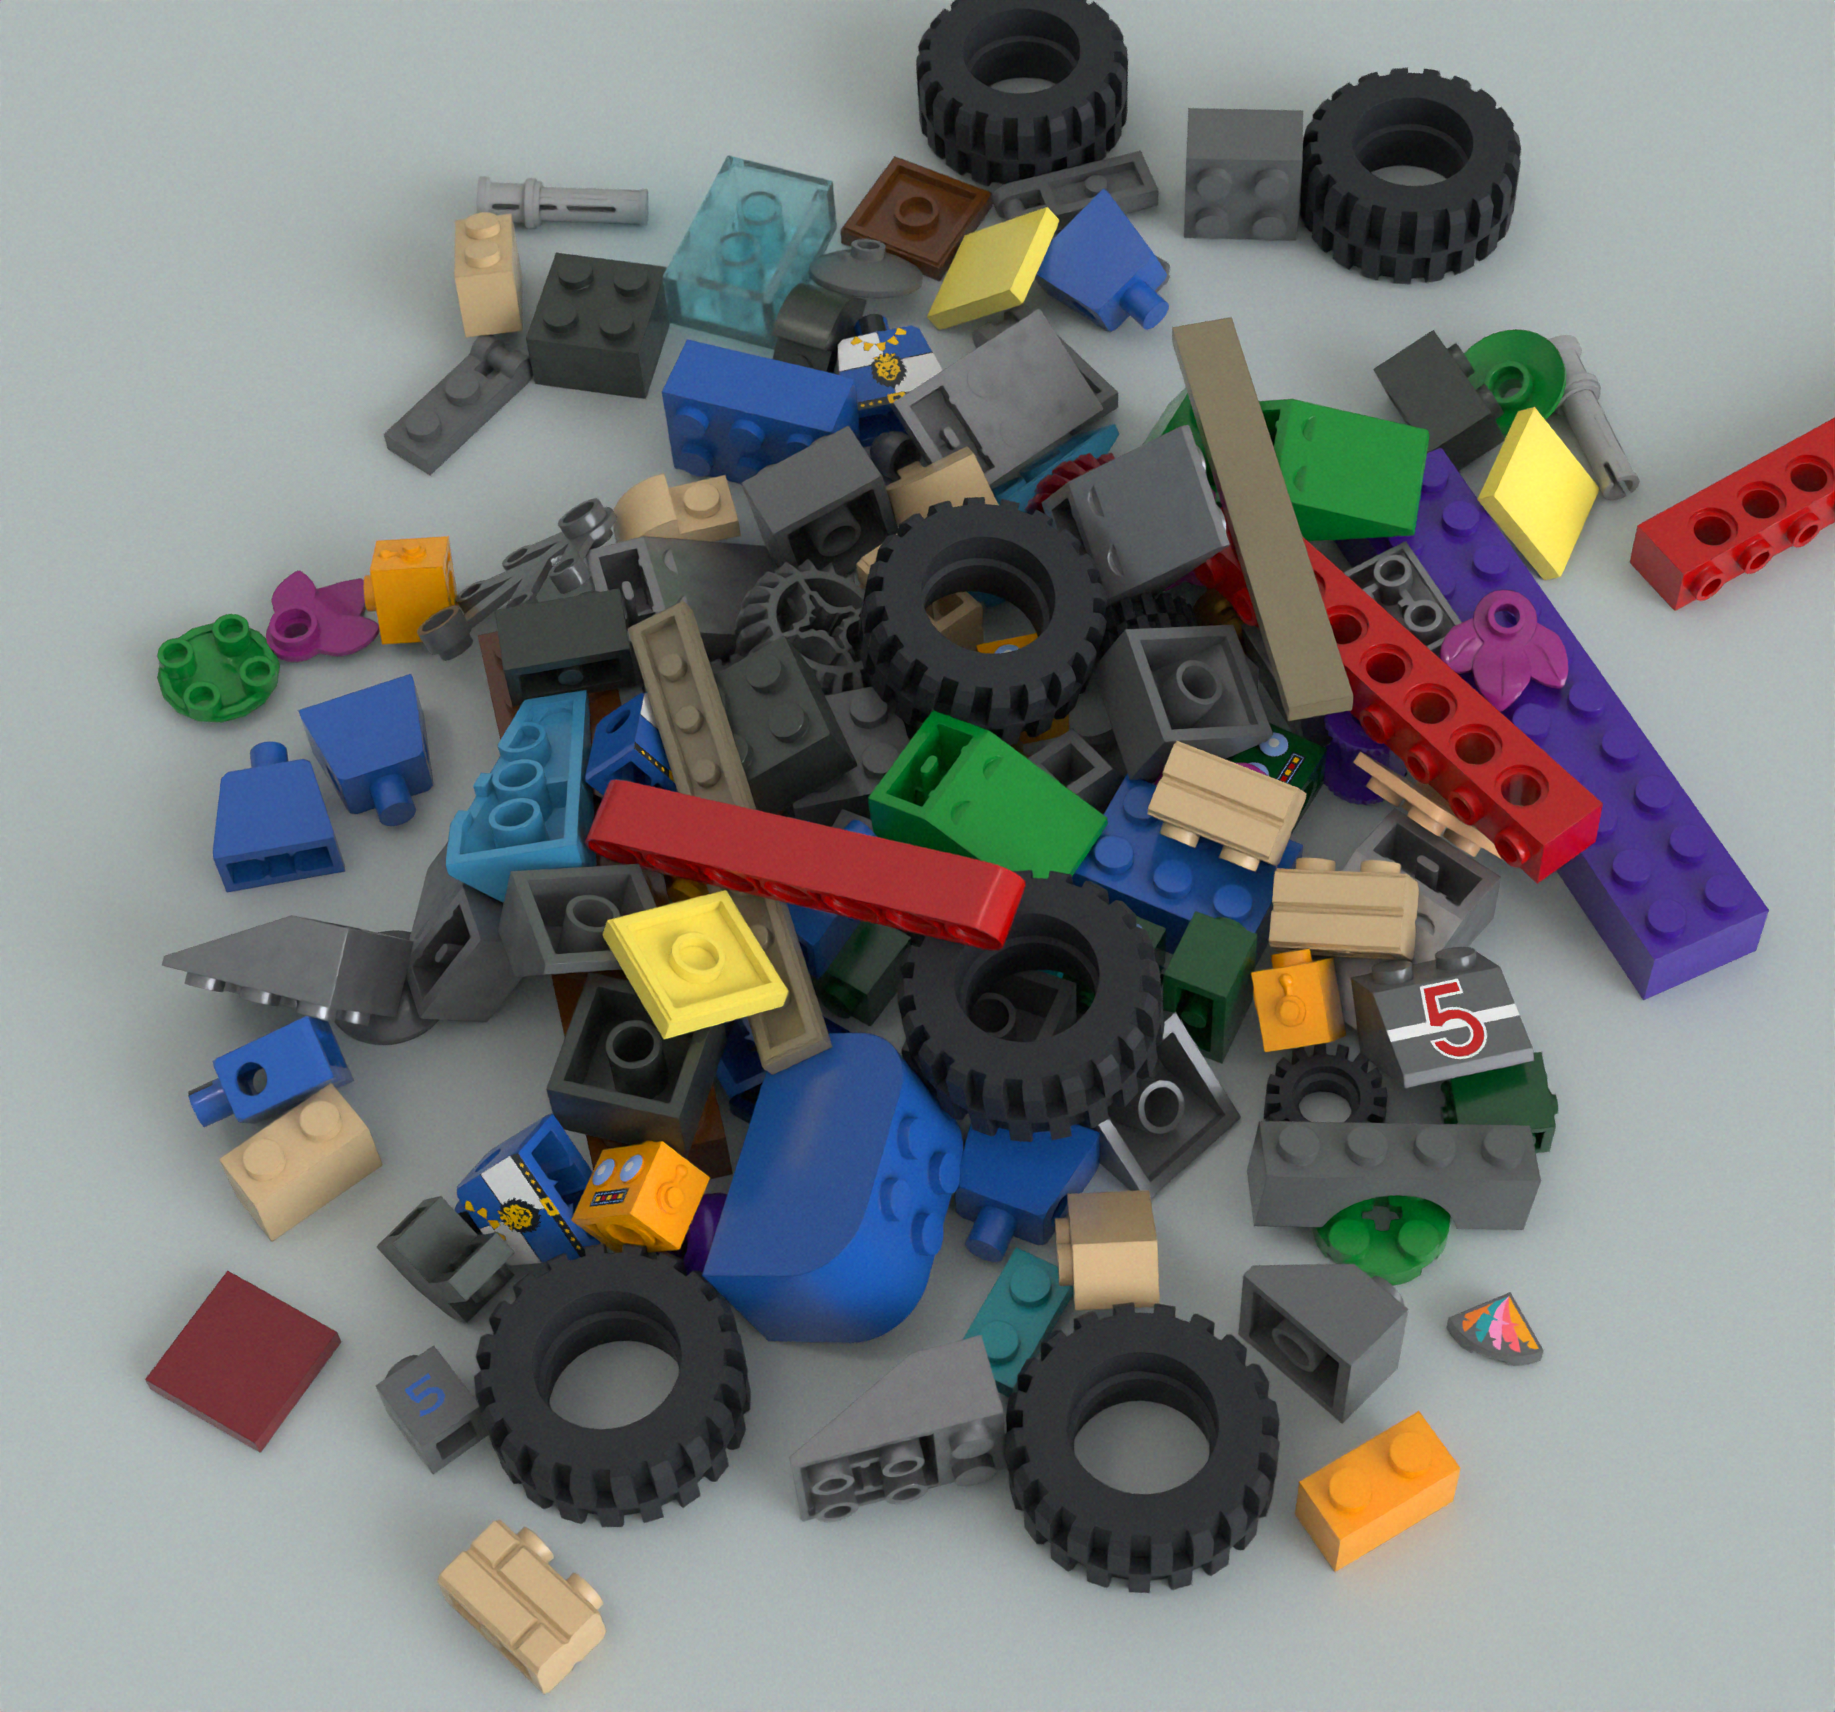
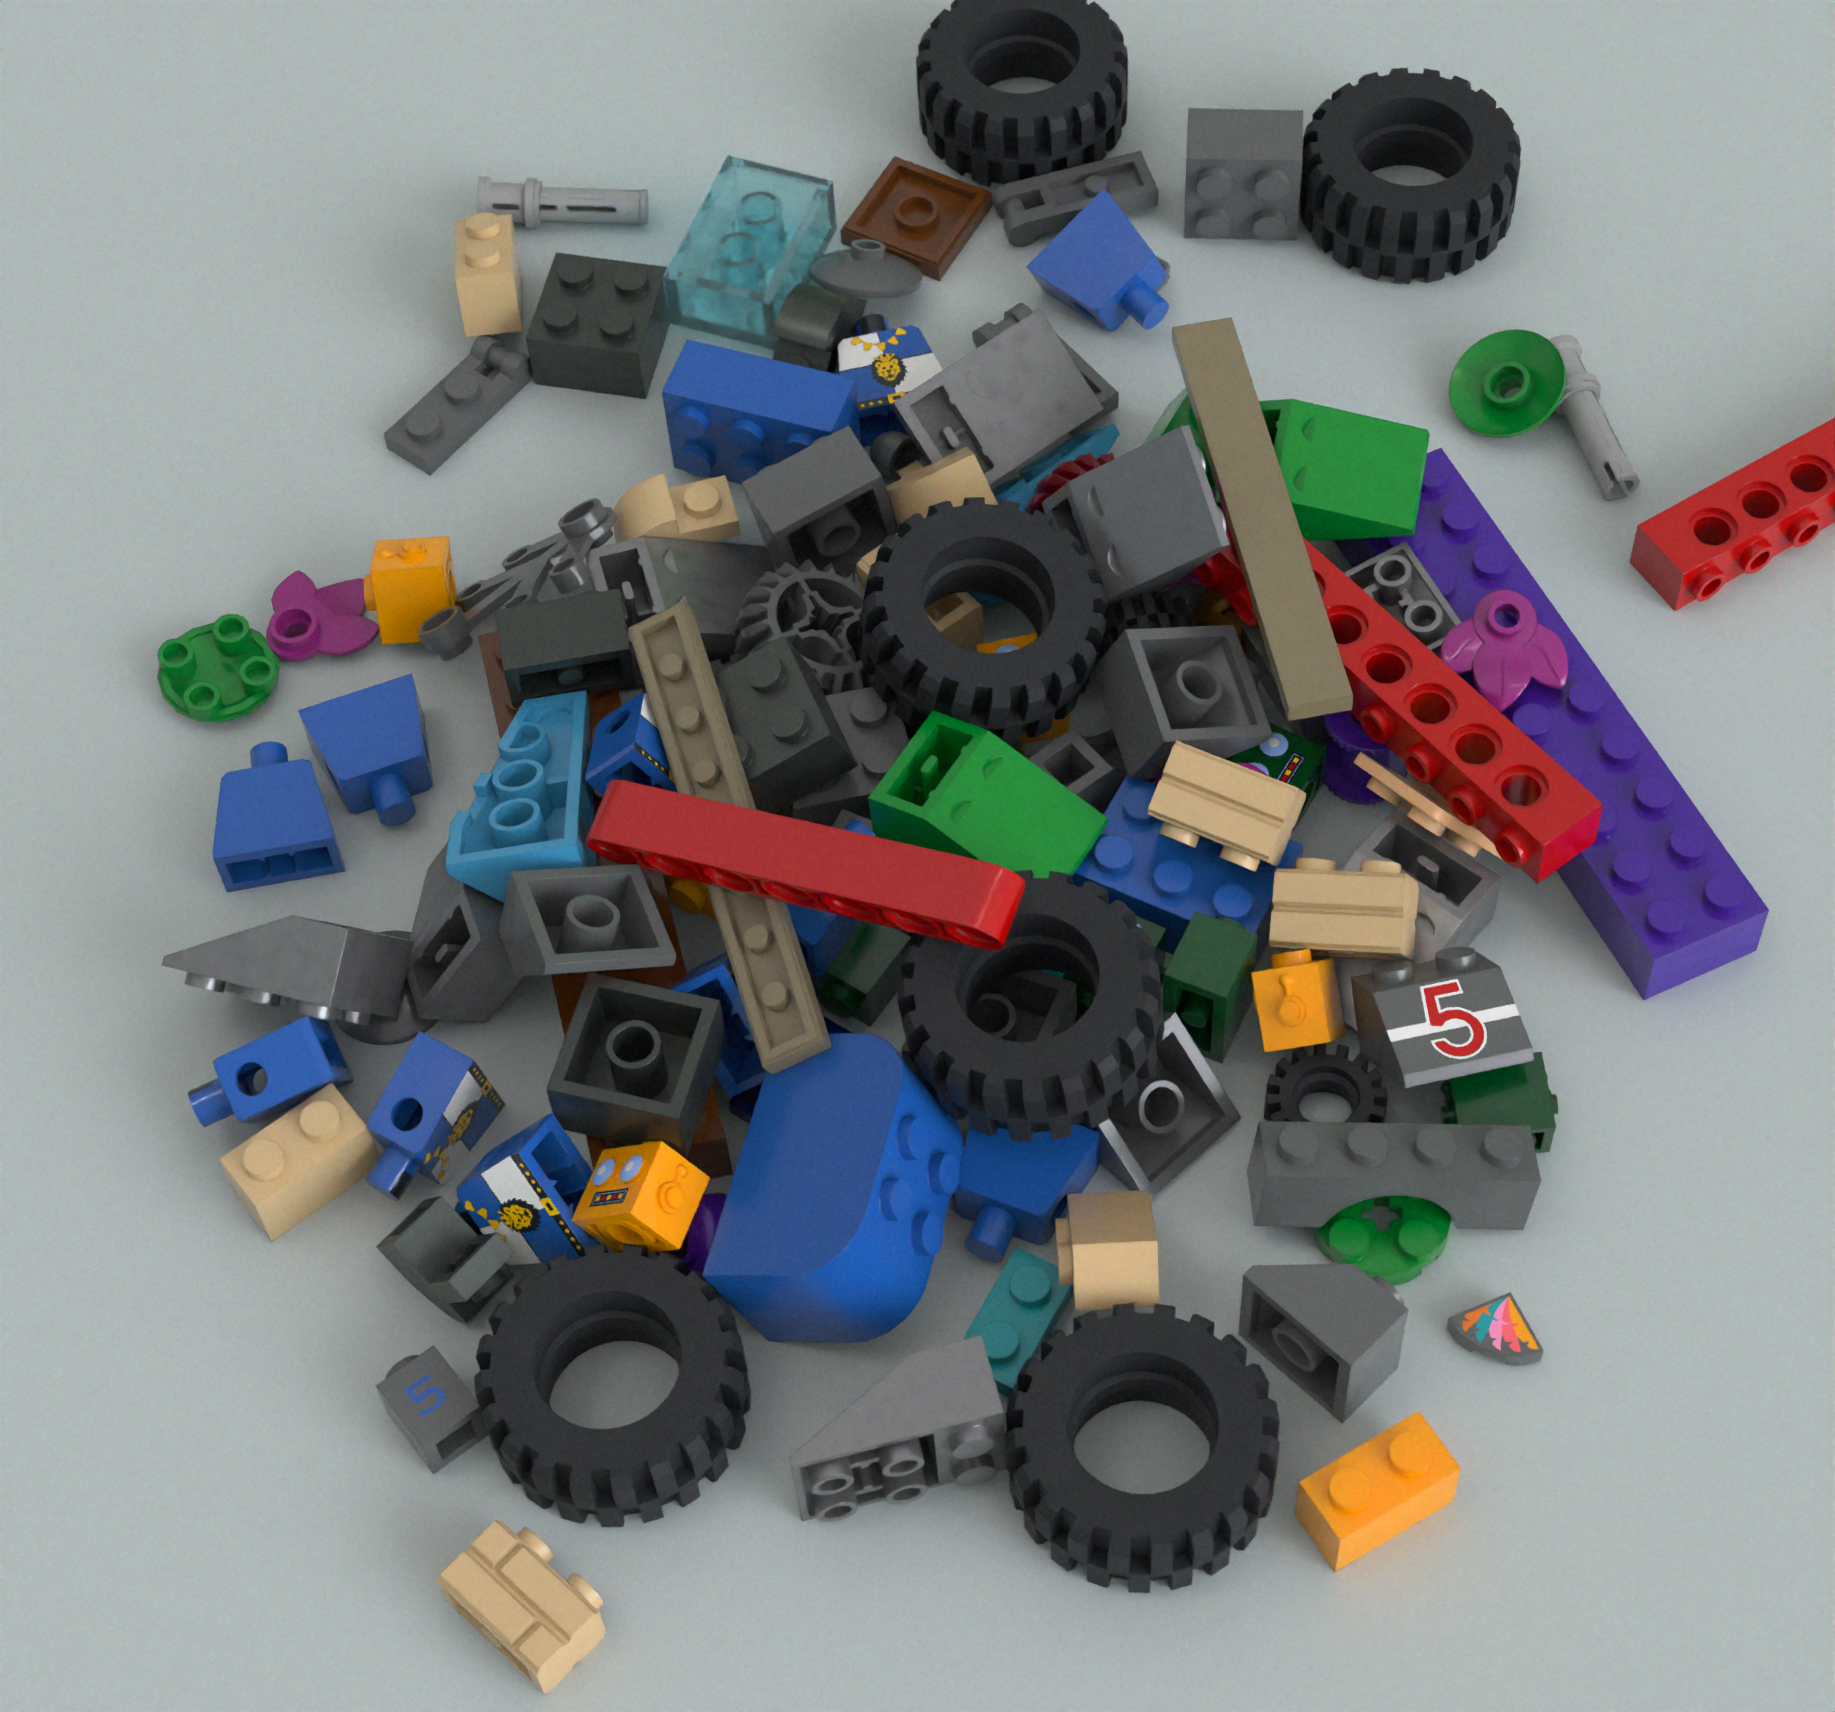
dark red tile [145,1270,341,1453] -> none
light yellow tile [602,890,789,1039] -> none
light yellow tile [927,207,1060,330] -> none
pearl dark grey brick [1373,330,1505,471] -> none
light yellow tile [1477,407,1600,580] -> none
none -> blue torso [365,1031,505,1201]

